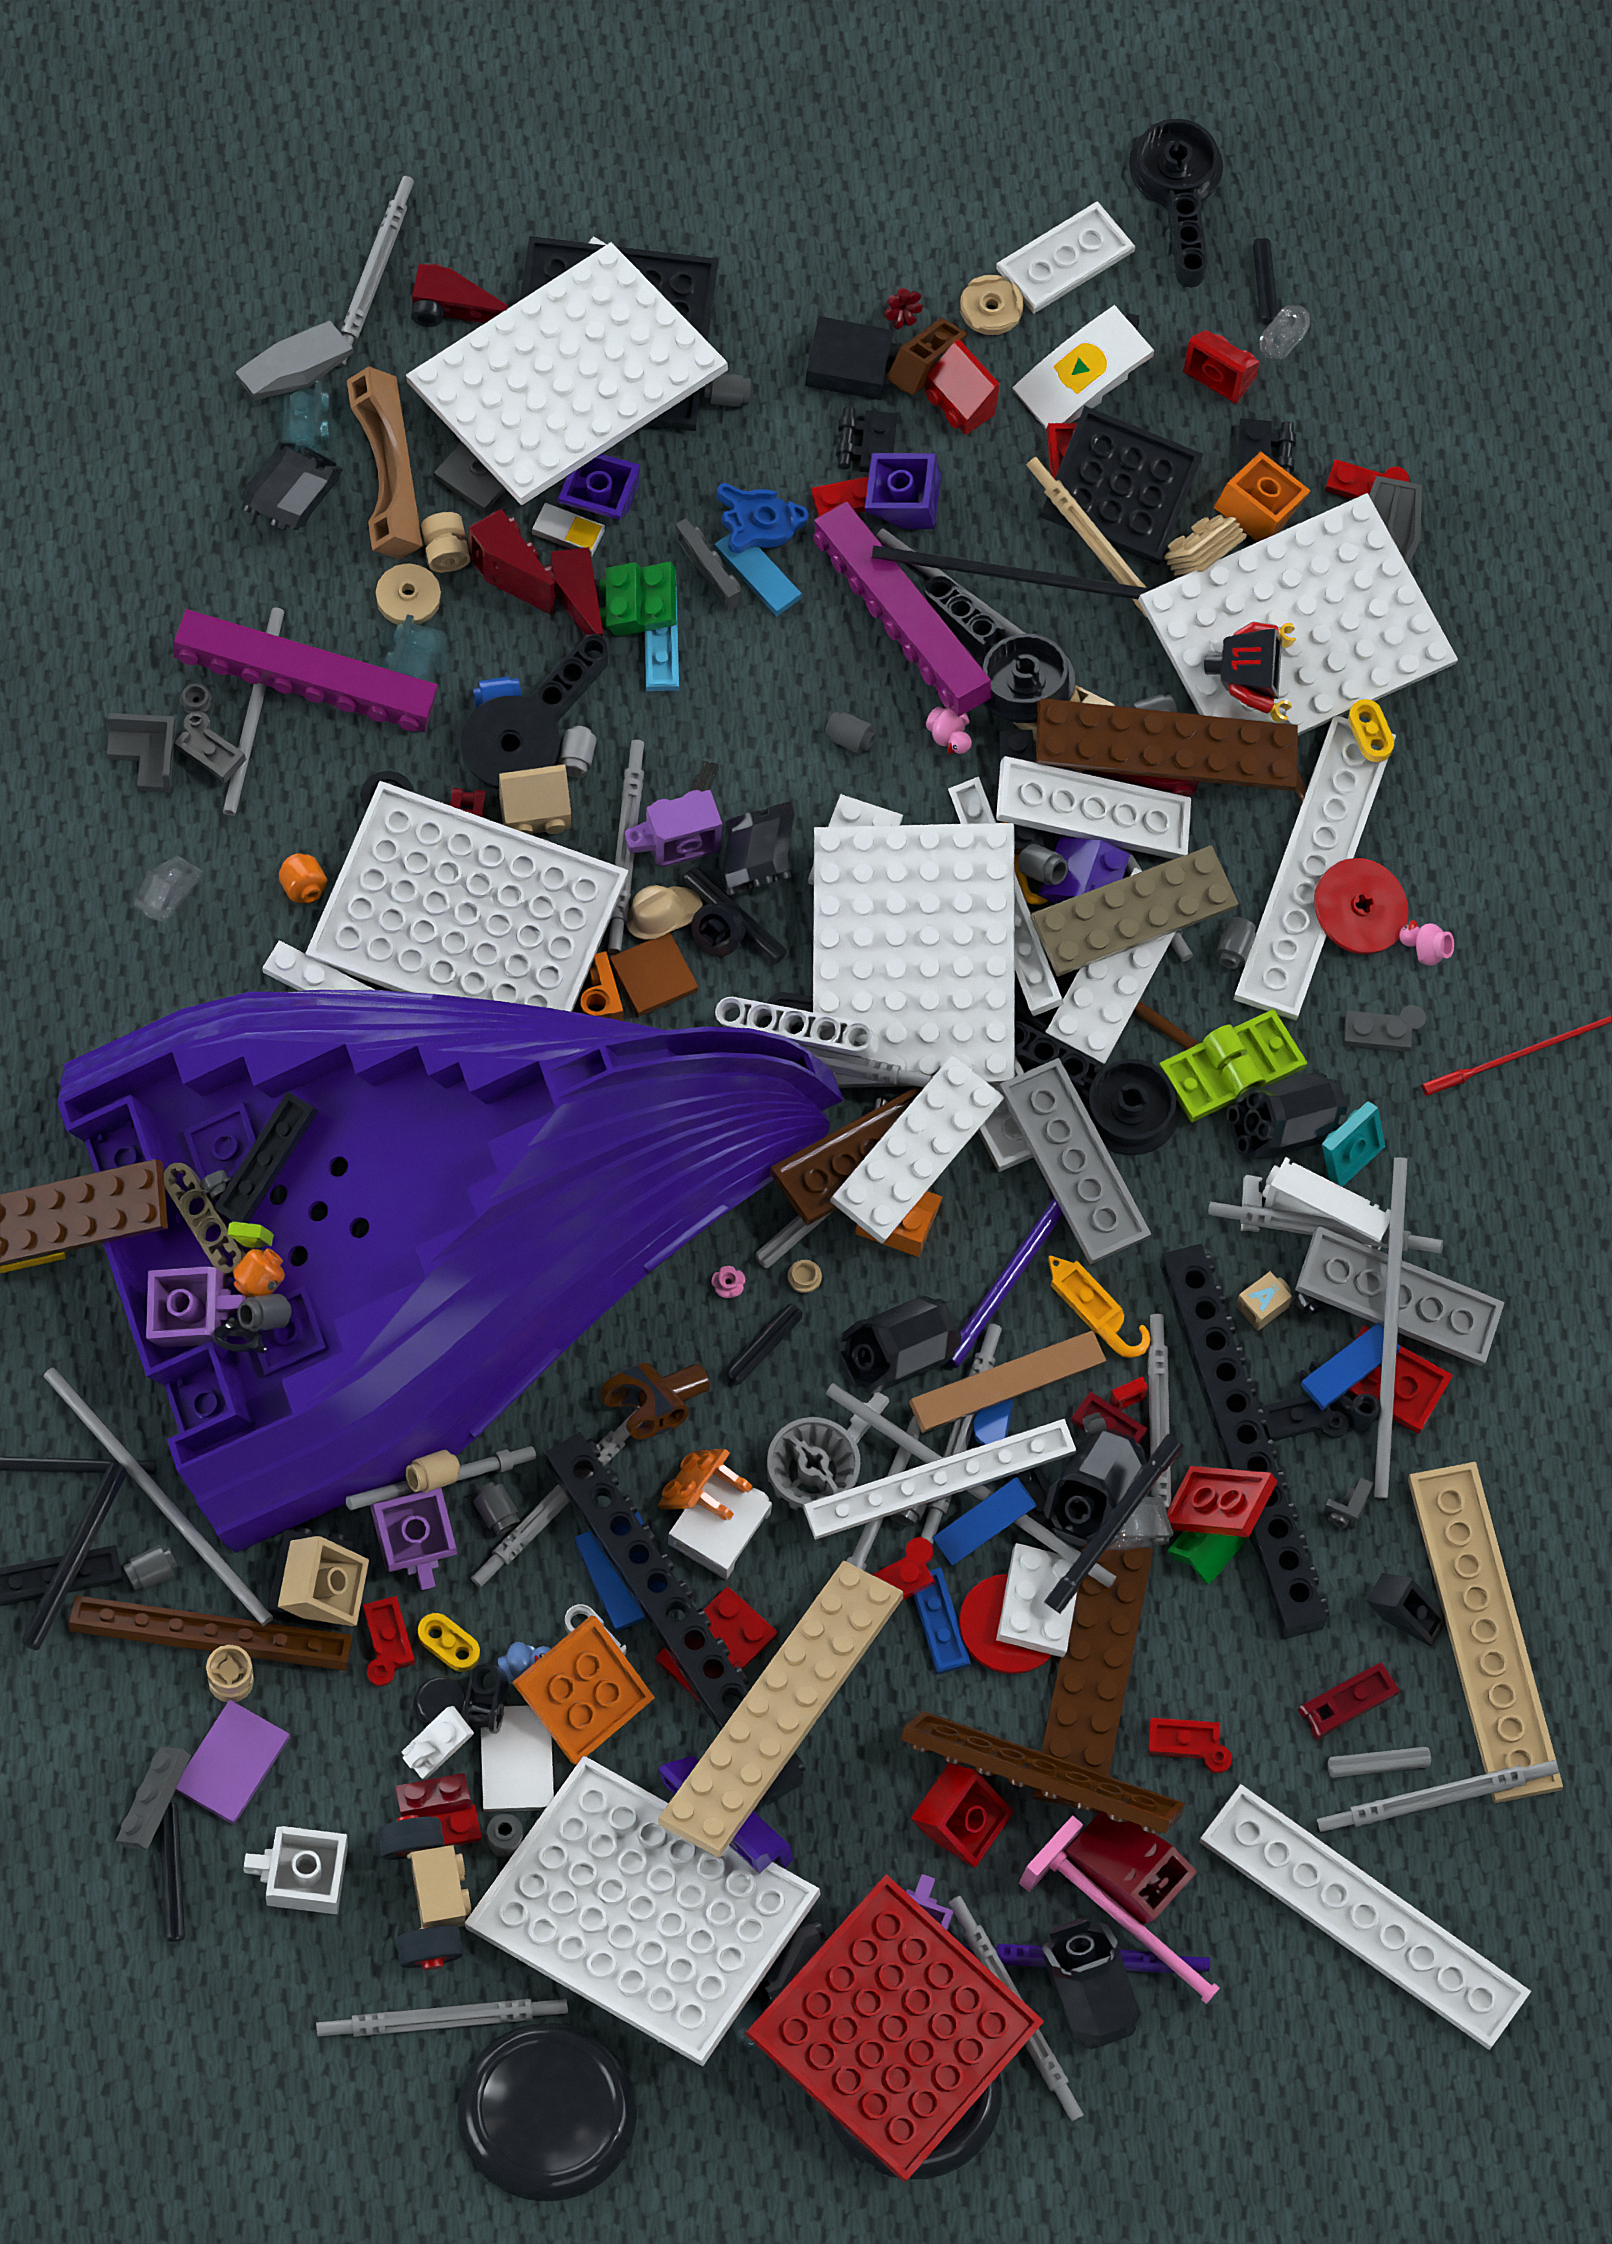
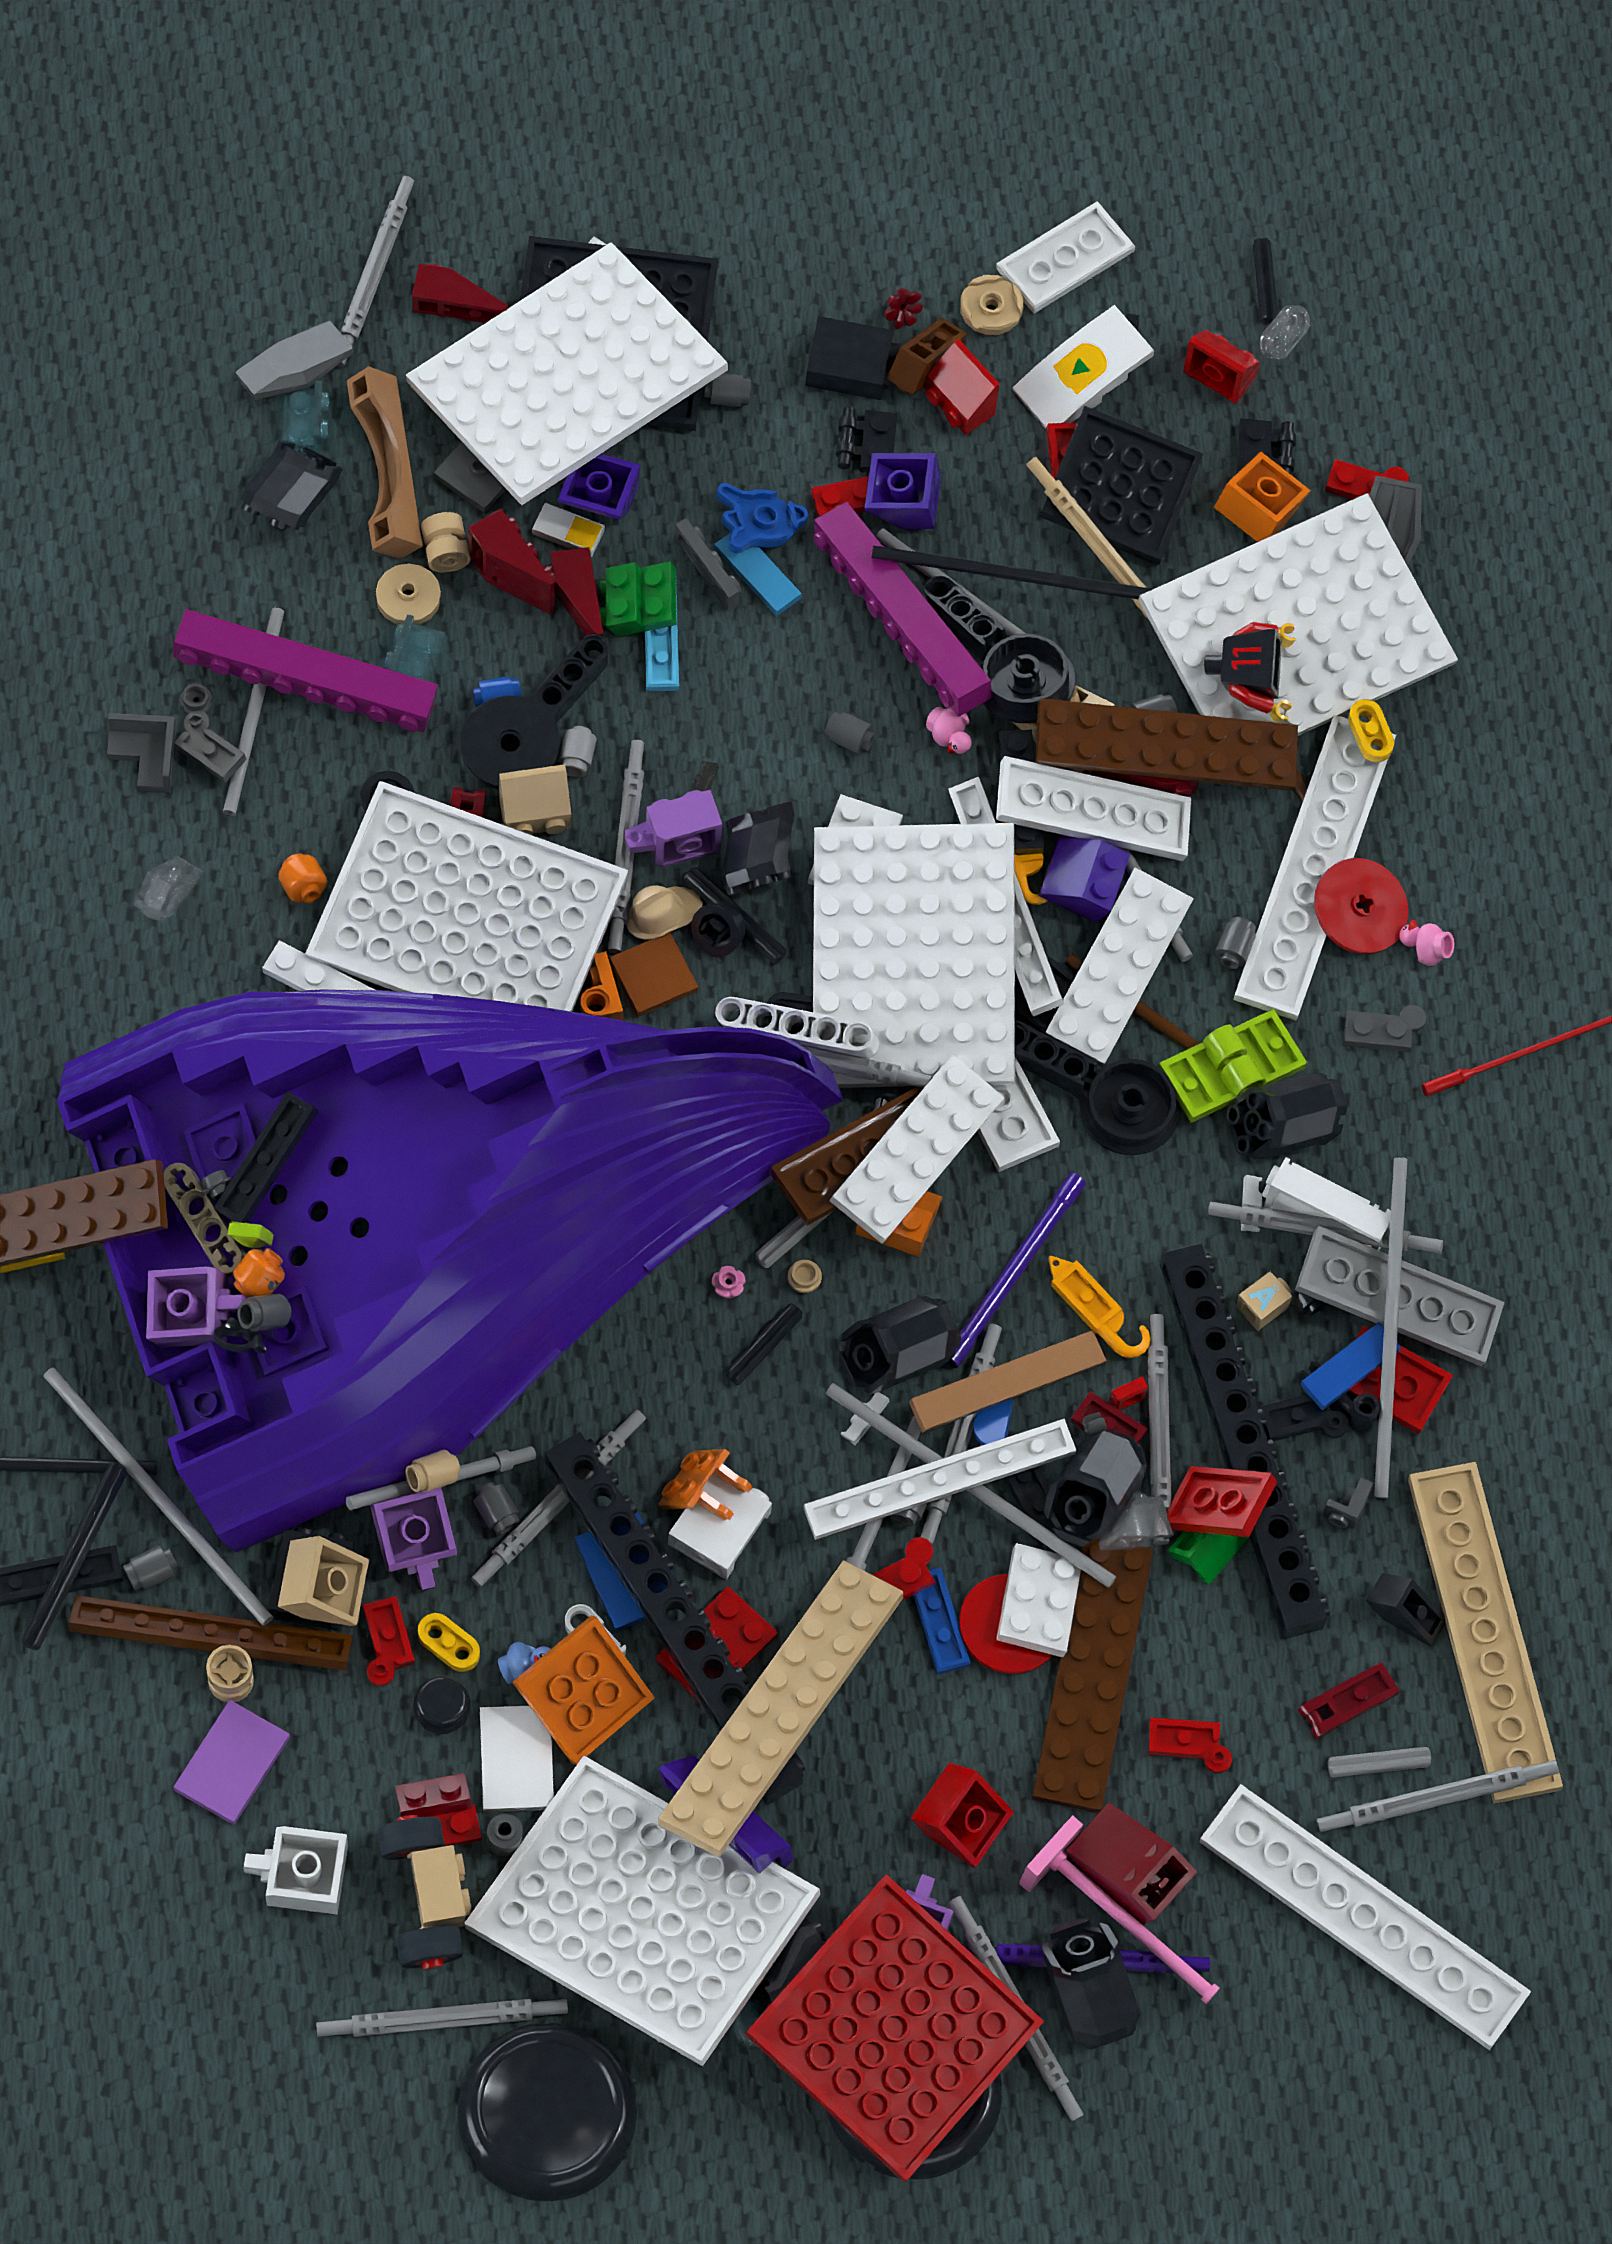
dark grey plate [116,1746,191,1850] -> none
black axle [160,1803,185,1942] -> none
white hinge [402,1706,474,1779] -> none
black tile [411,300,444,327] -> none
black piece [461,1663,509,1734] -> none
reddish brown connector [600,1363,710,1440] -> none
light grey gear [767,1417,860,1510] -> none
reddish brown plate [901,1711,1185,1834] -> none
blue tile [932,1477,1037,1566] -> none
light grey plate [998,1058,1151,1264] -> none
dark grey brick [1018,844,1068,885] -> none
dark tan plate [1030,845,1239,977] -> none
black piece [1044,1434,1184,1614] -> none
black beam [1129,119,1223,288] -> none
tan brick [1164,515,1247,576] -> none
teal plate [1322,1101,1385,1187] -> none

